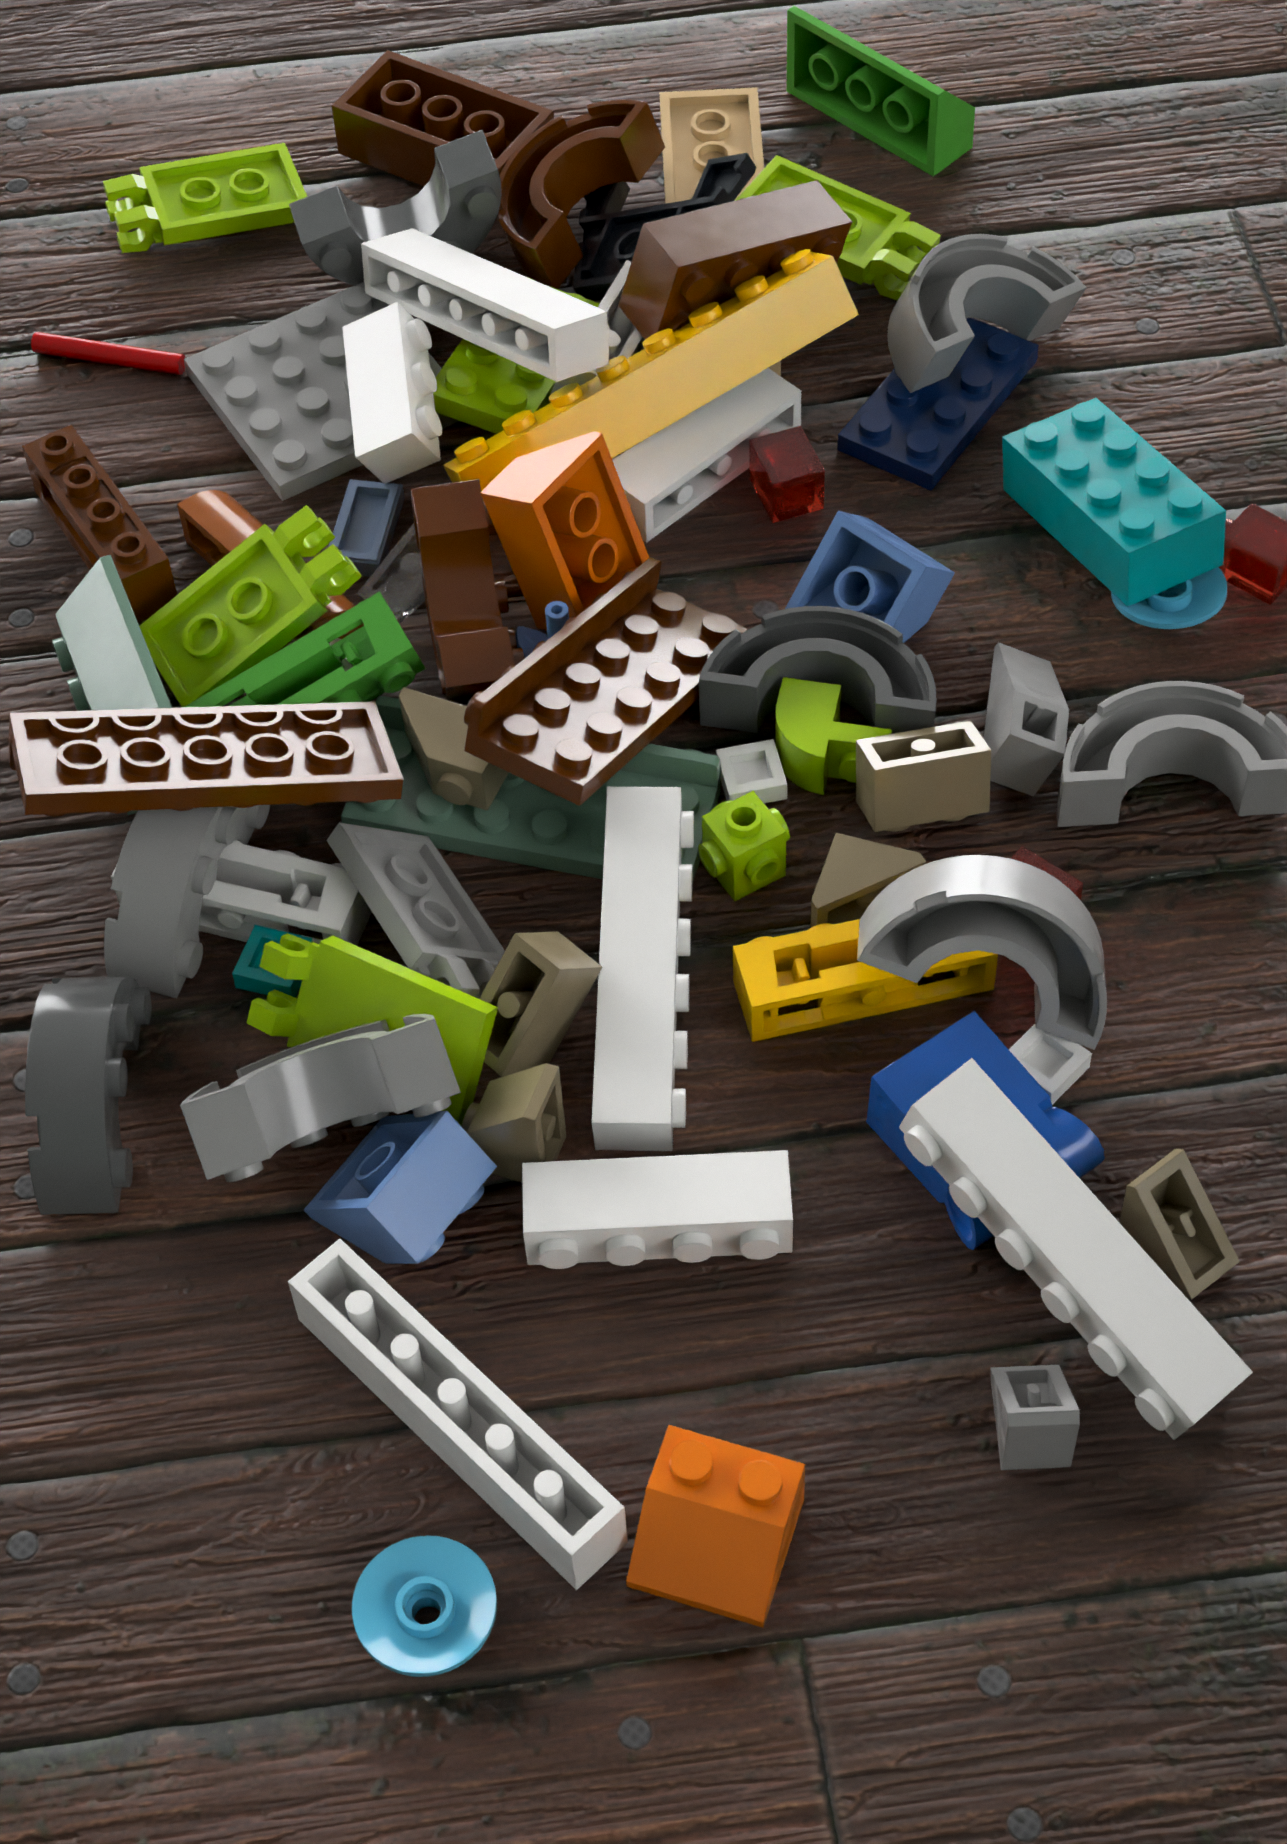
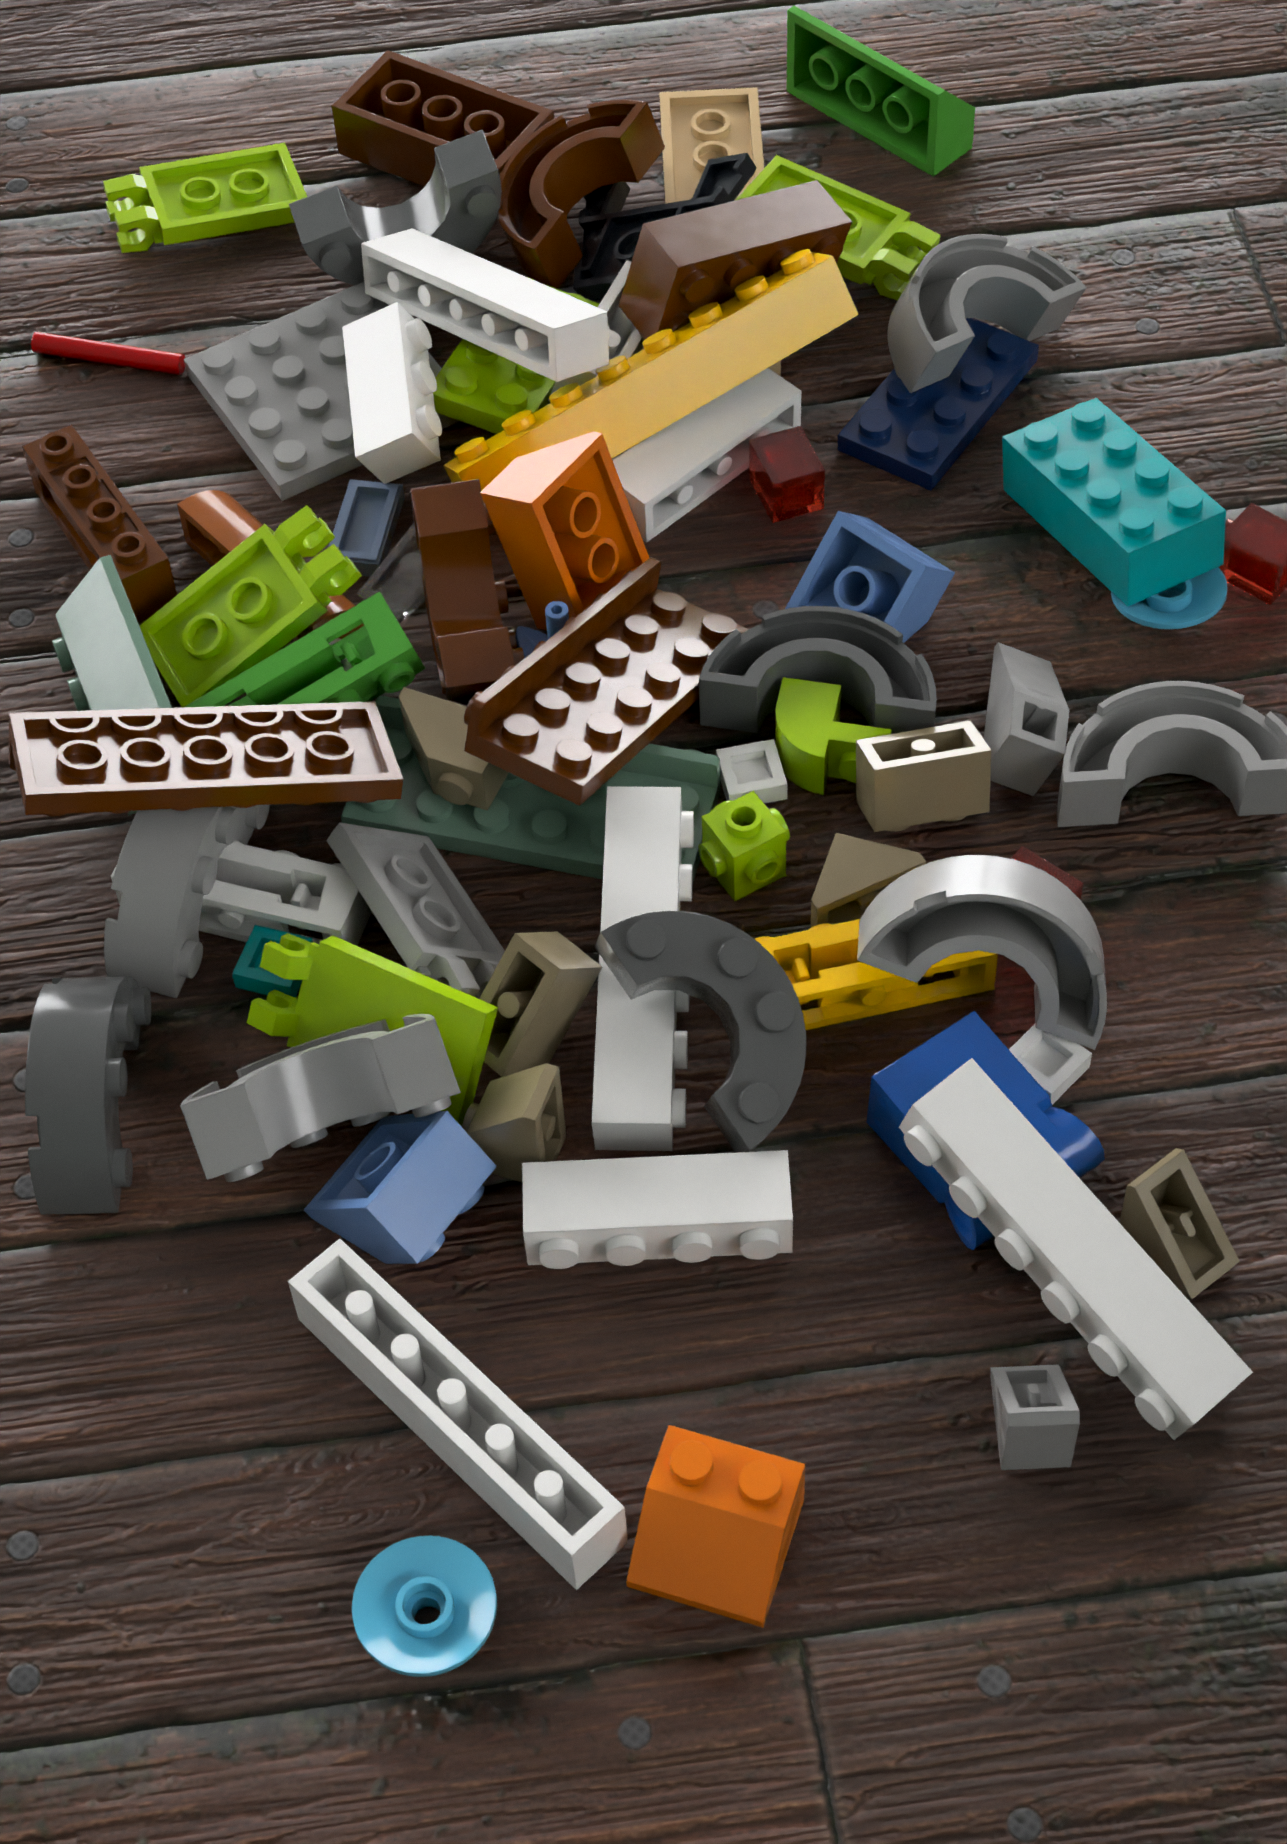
none -> dark grey brick [595,911,806,1153]

